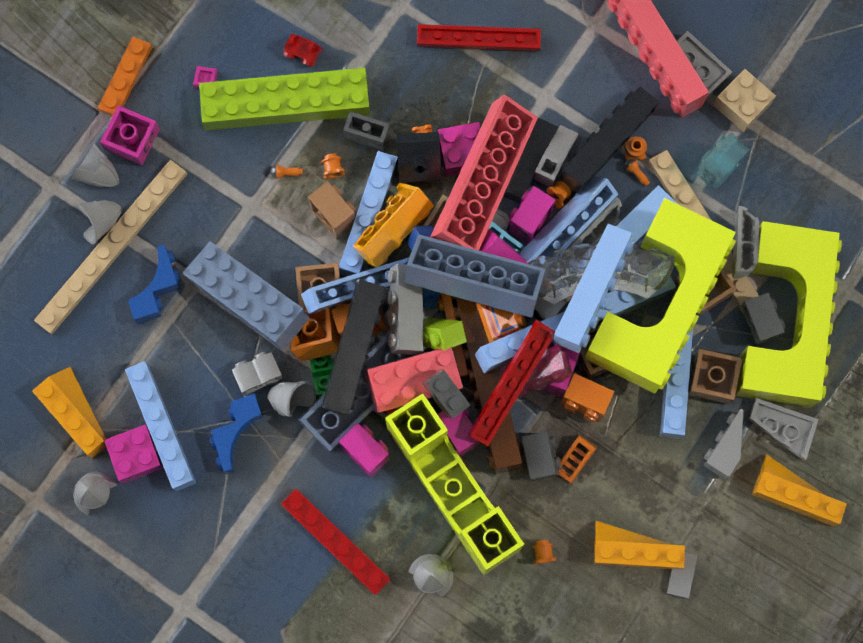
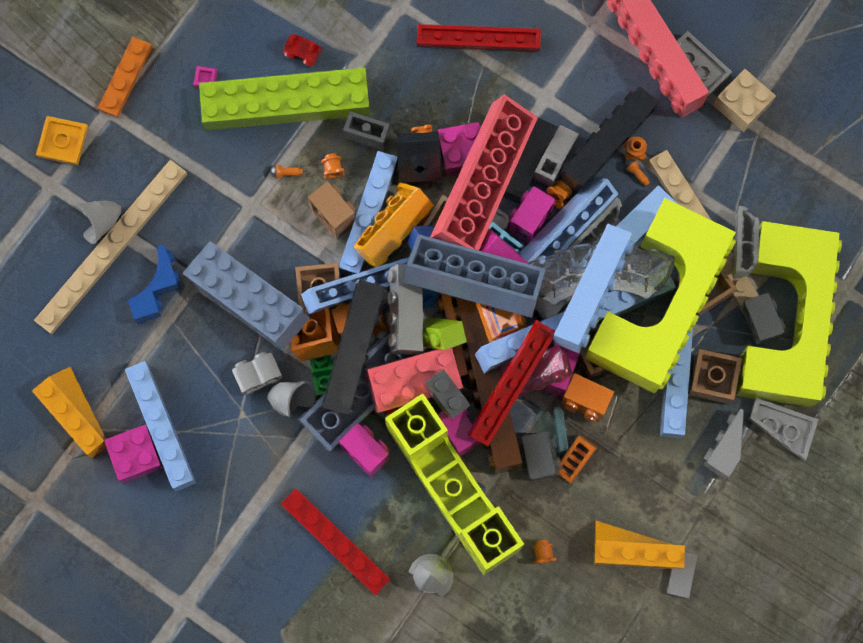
light grey helmet [71,144,120,187] -> none
light grey helmet [73,471,117,515] -> none
dark pink brick [100,105,160,166] -> none
blue arch [209,394,263,474] -> none
clear light blue brick [696,133,750,191] -> none
light orange wedge [752,454,847,527] -> none
none -> light orange plate [36,116,89,166]
none -> clear light blue tile [553,407,569,454]

